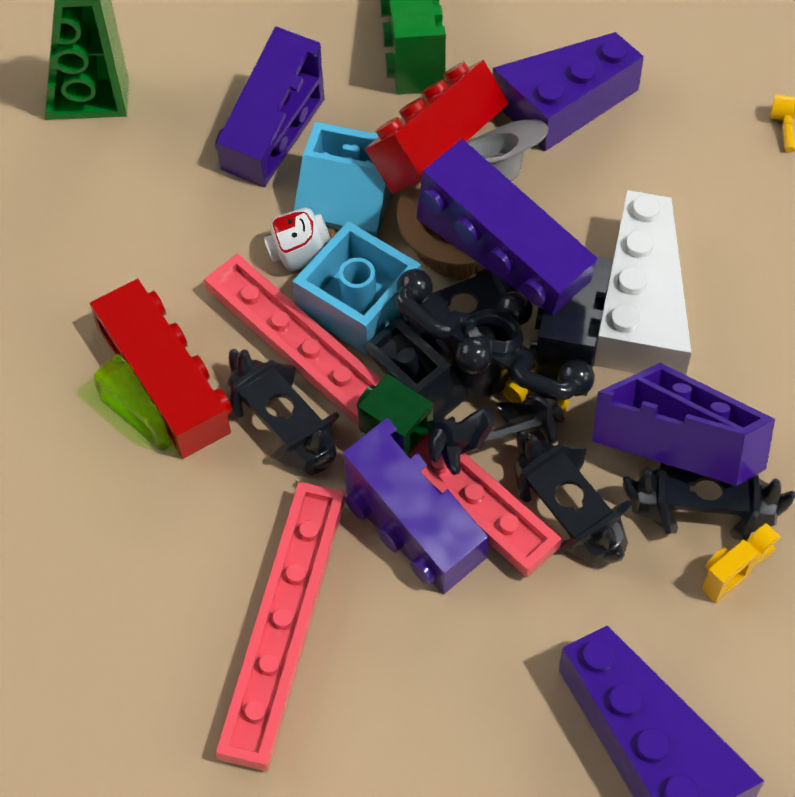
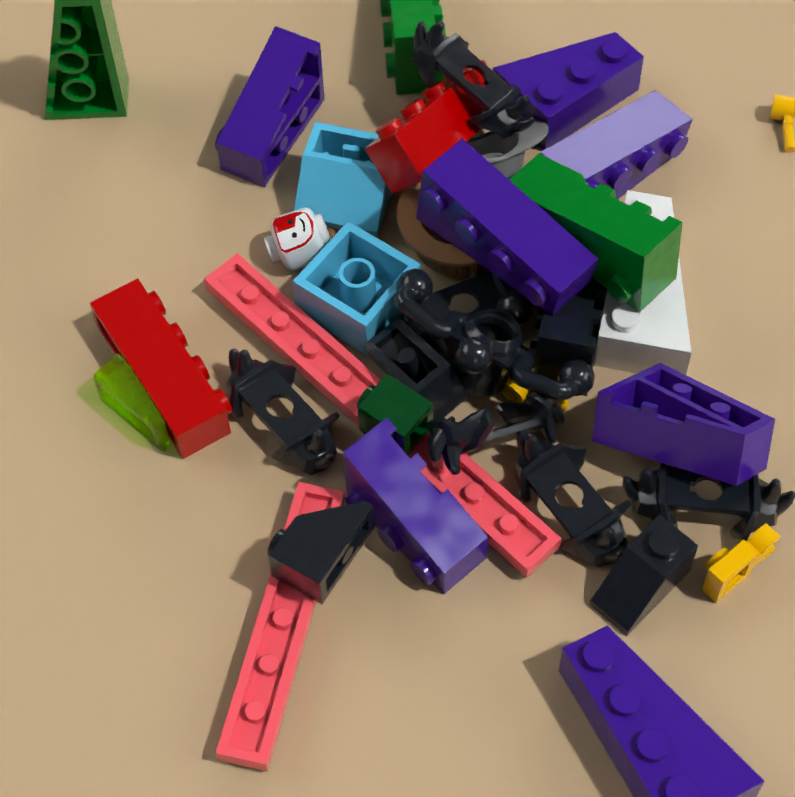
none -> black slope [267,501,375,604]
none -> black piece [410,21,534,140]
none -> green wedge [509,154,683,312]
none -> wedge [540,90,693,199]
none -> black slope [589,514,698,636]

